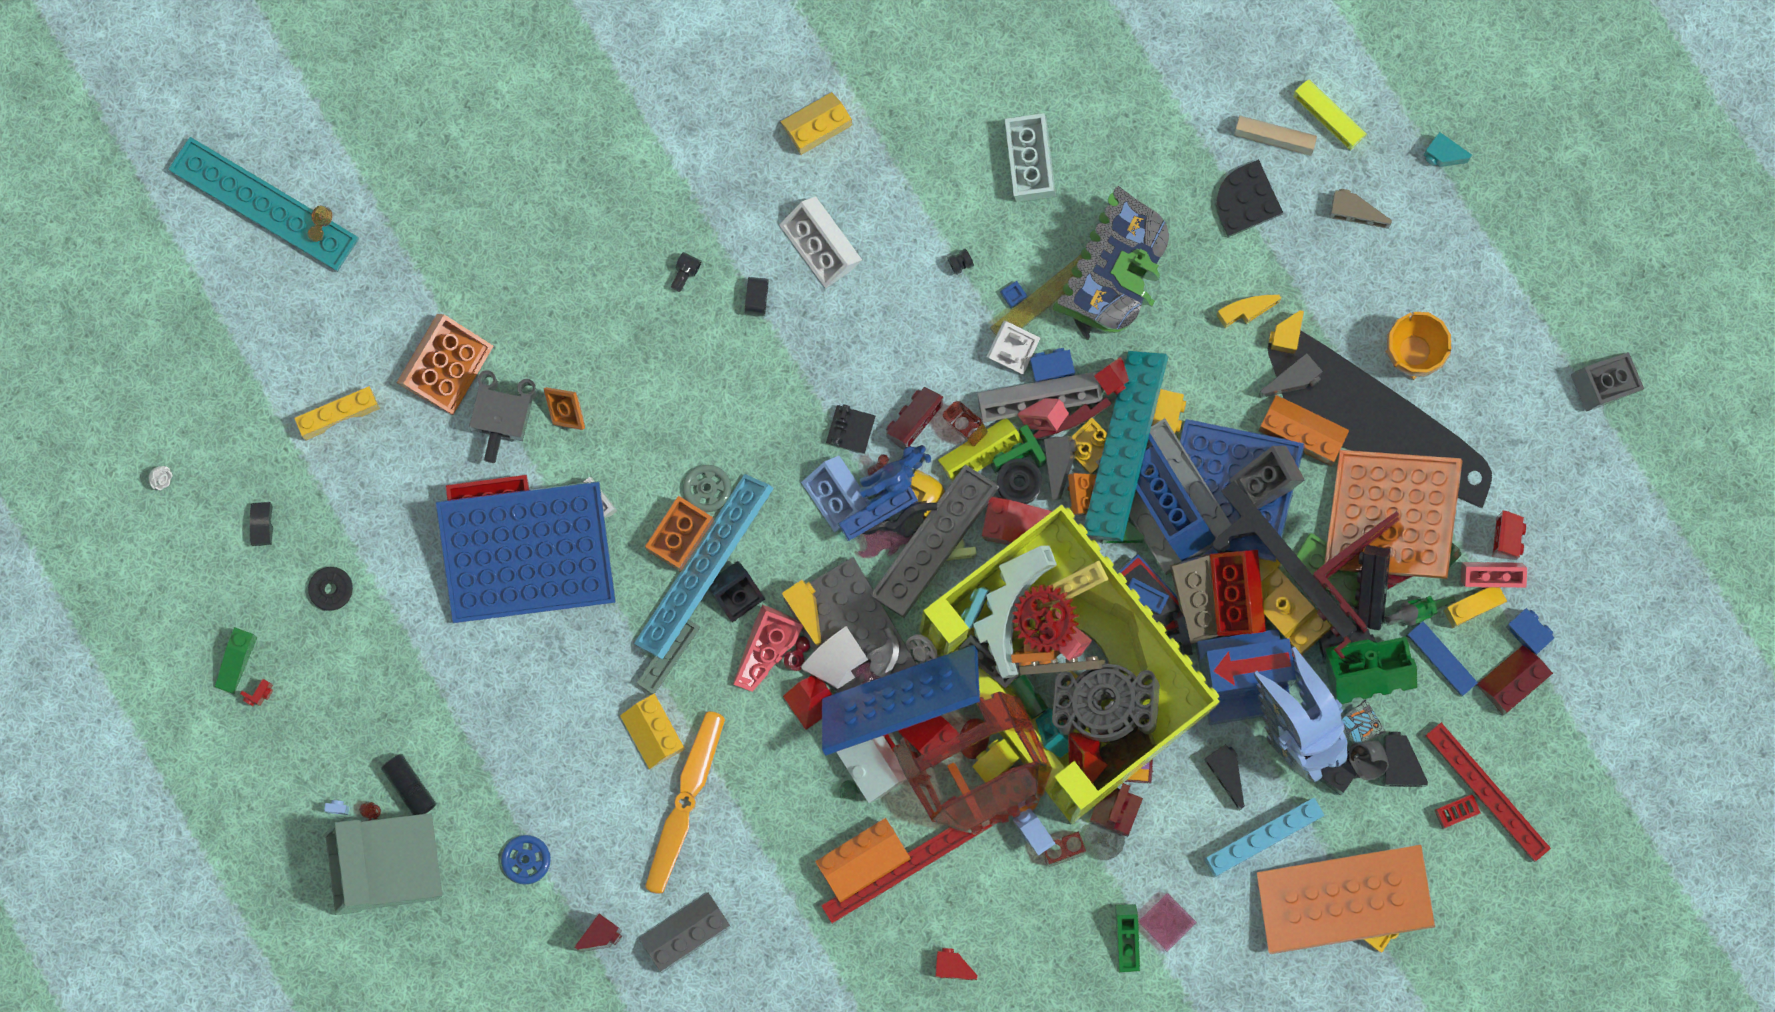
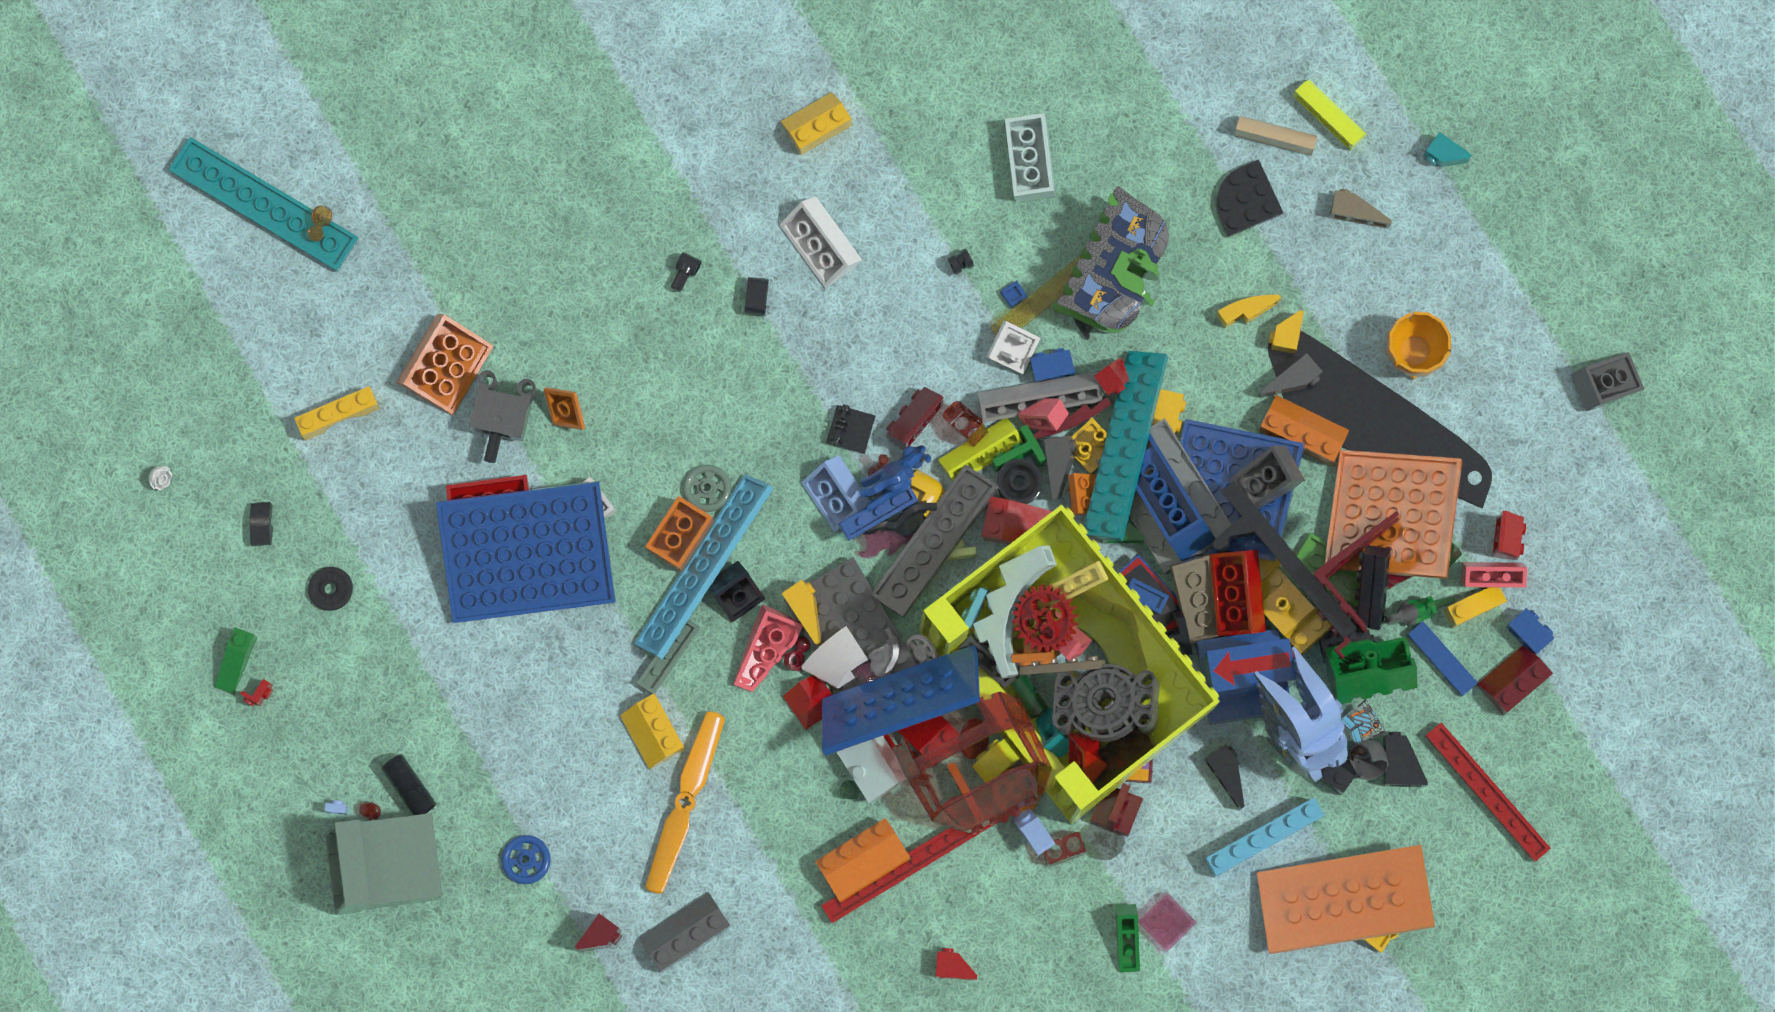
red slope [1434,794,1481,829] -> none

